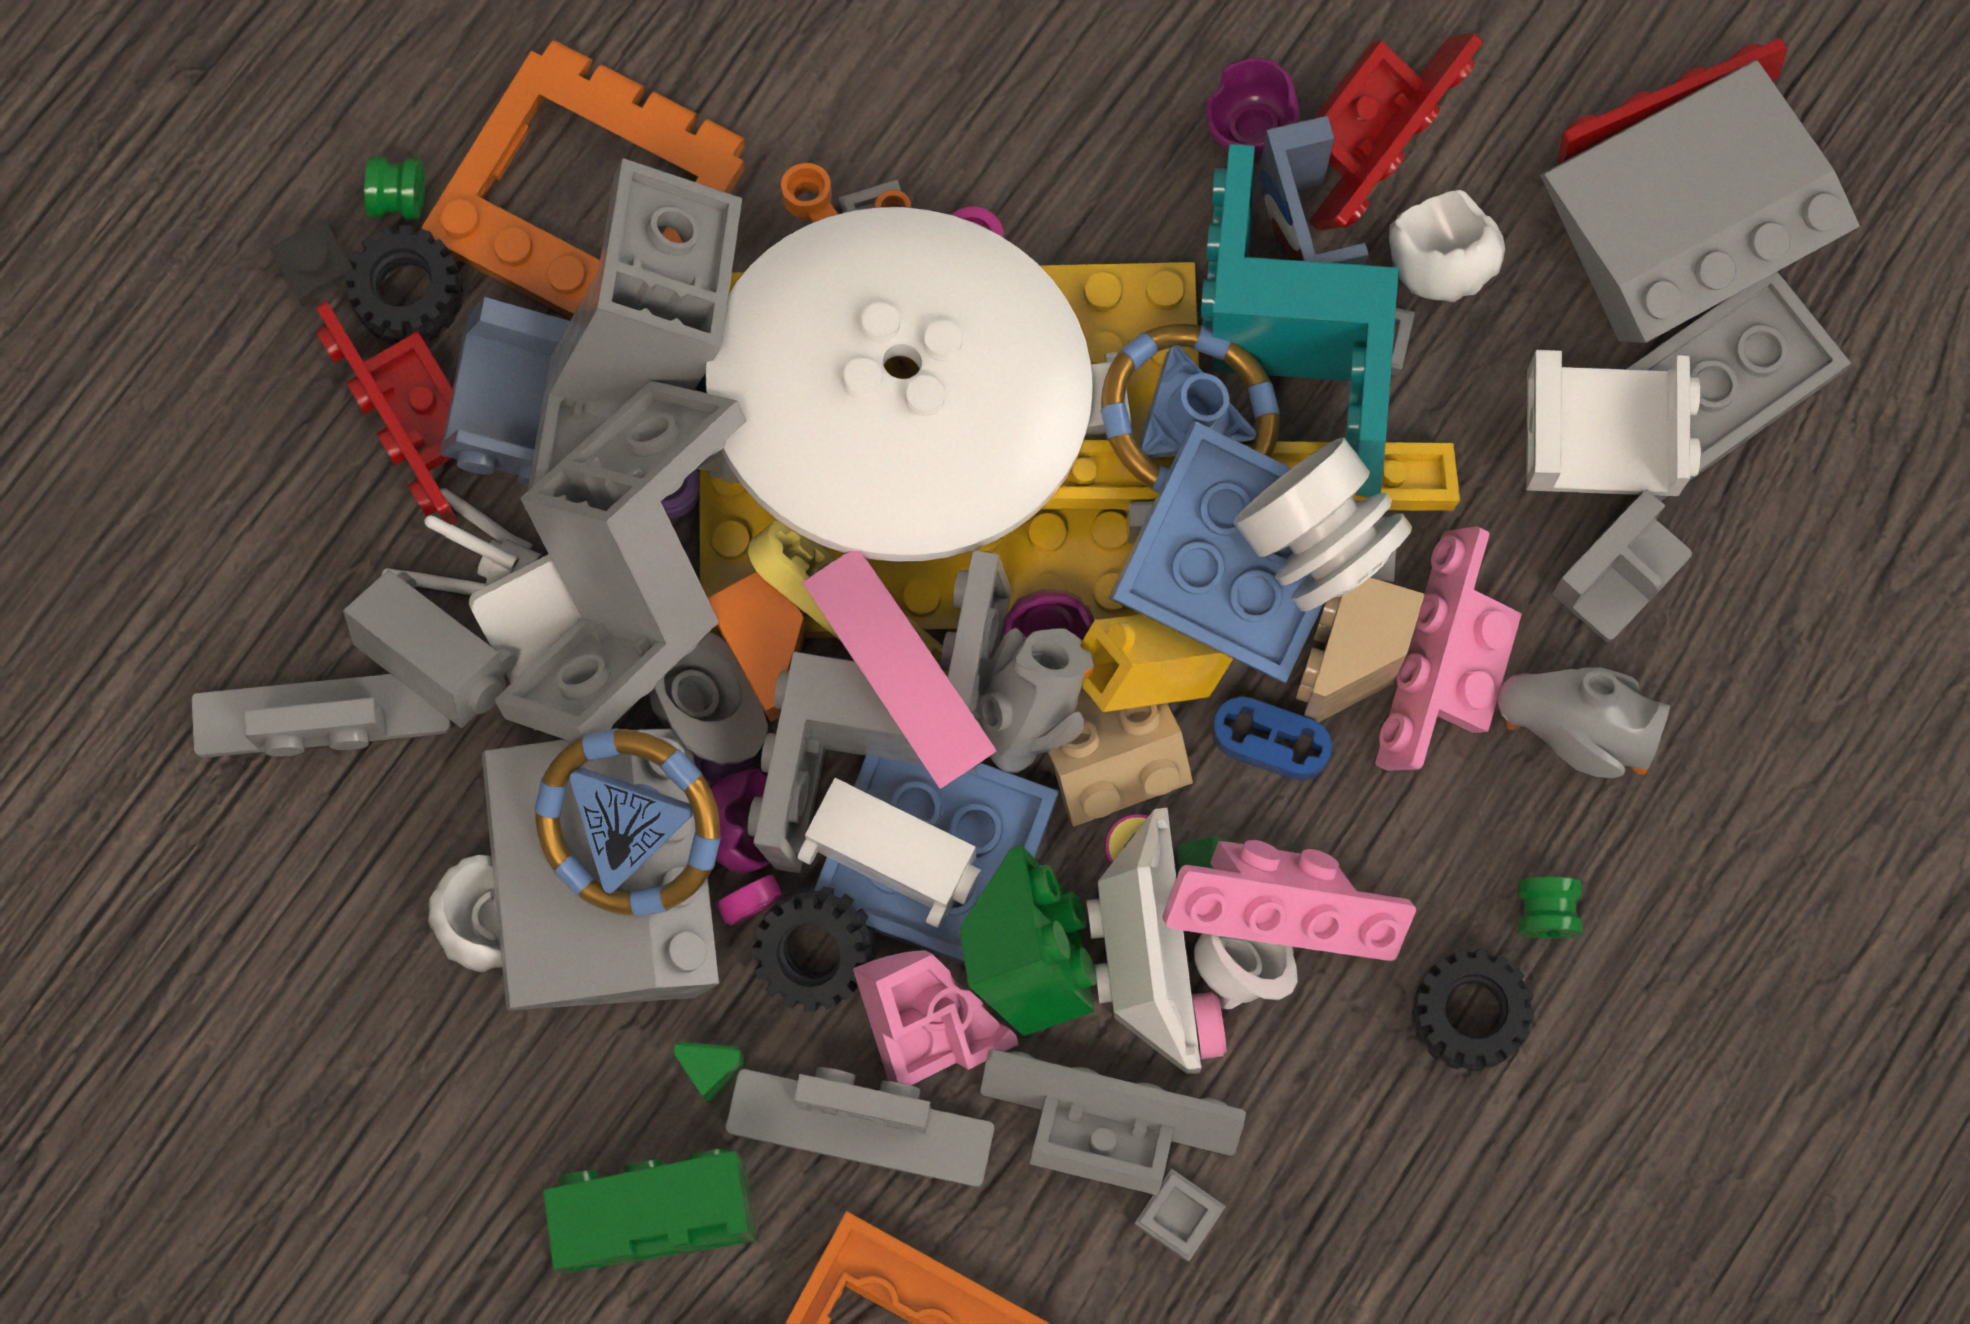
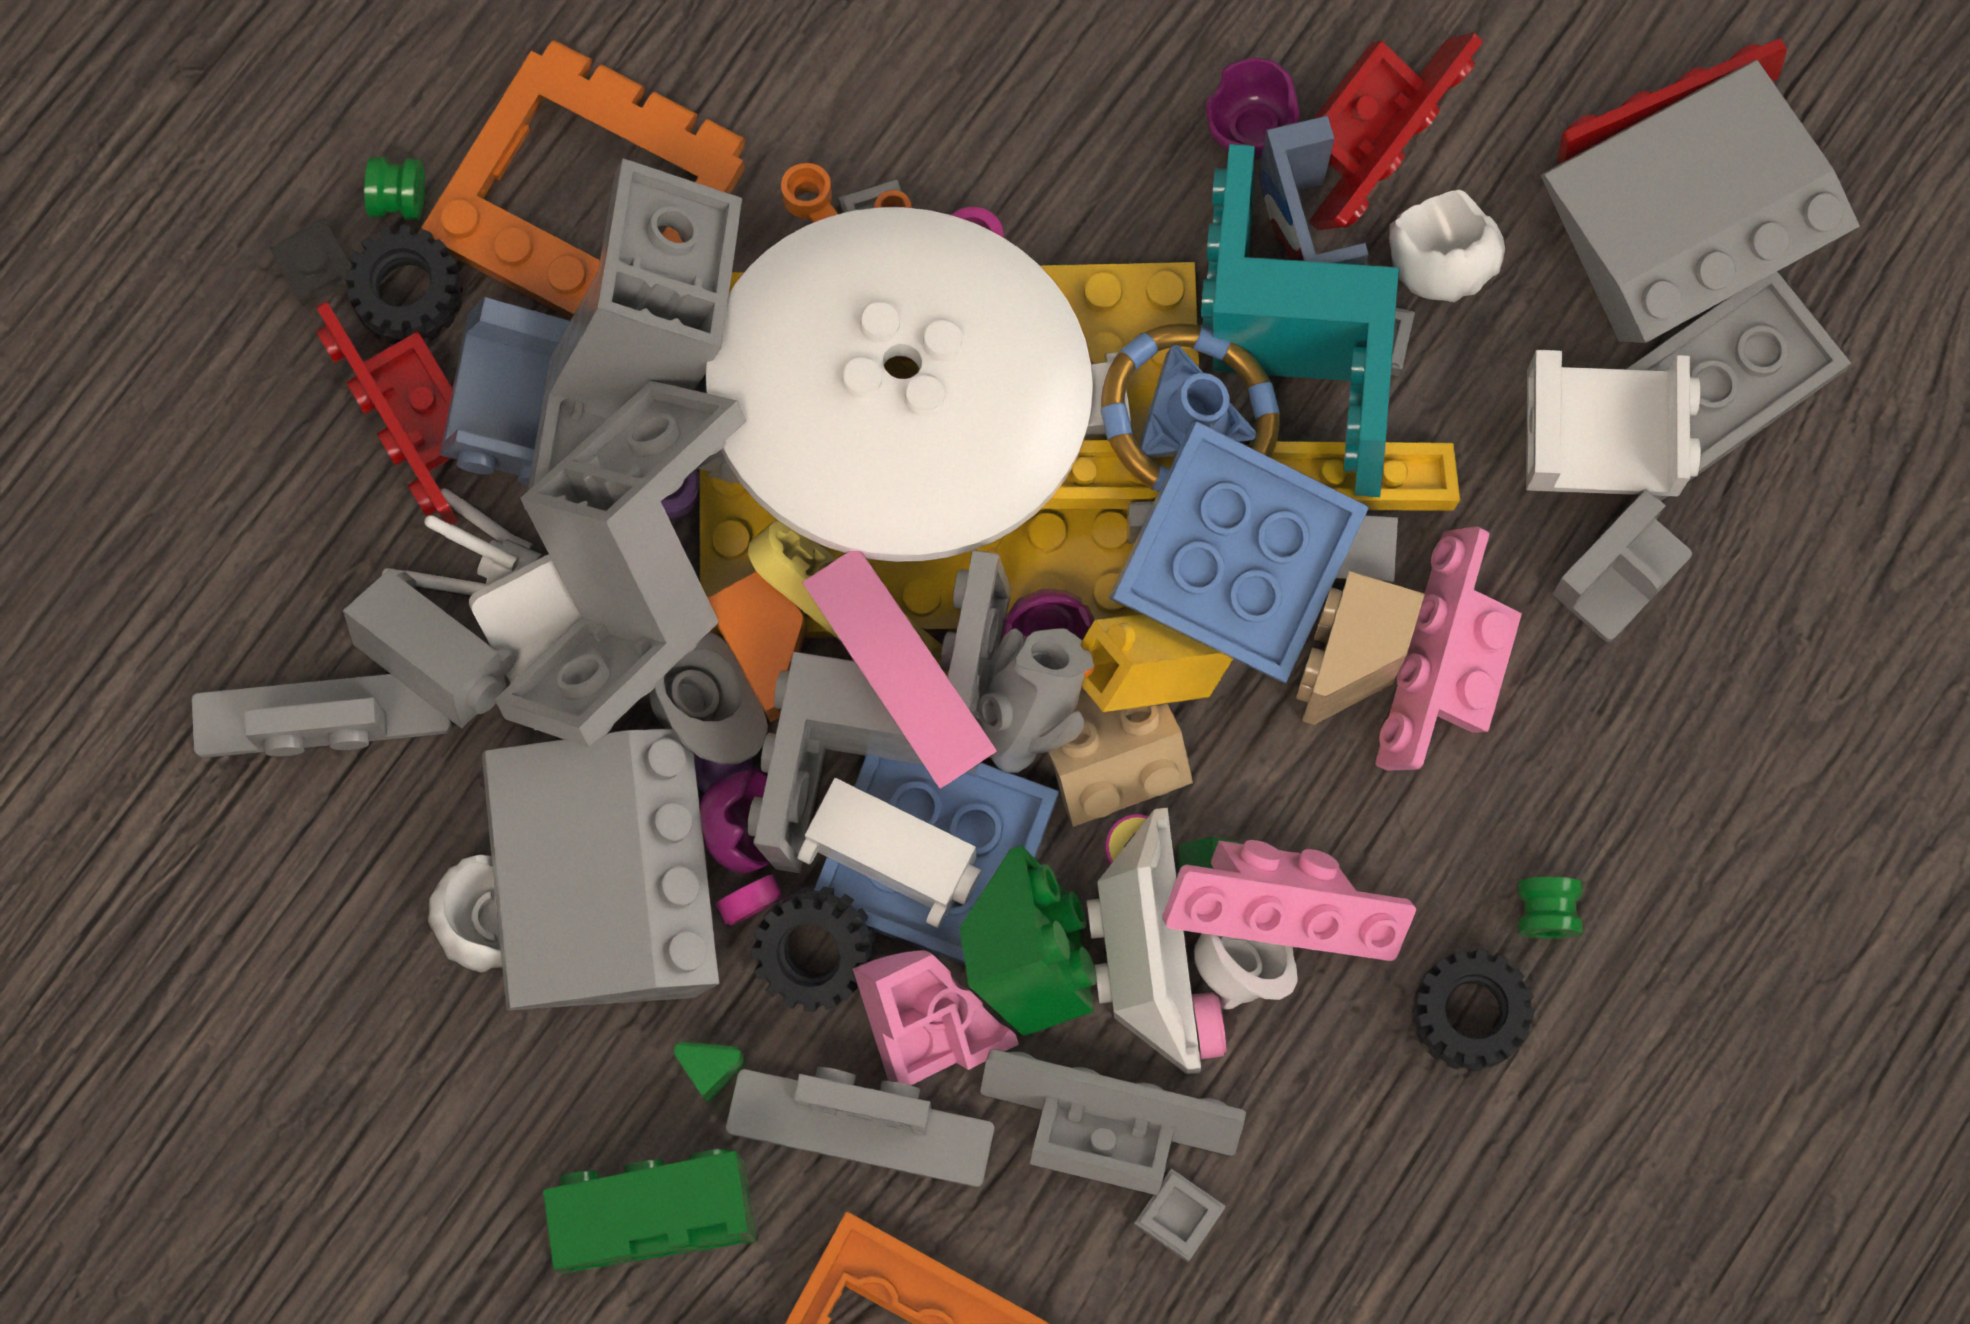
piece [534,728,721,917] -> none
blue beam [1212,697,1332,781] -> none
white wheel [1233,438,1412,612] -> none
light grey animal [1498,668,1670,778] -> none

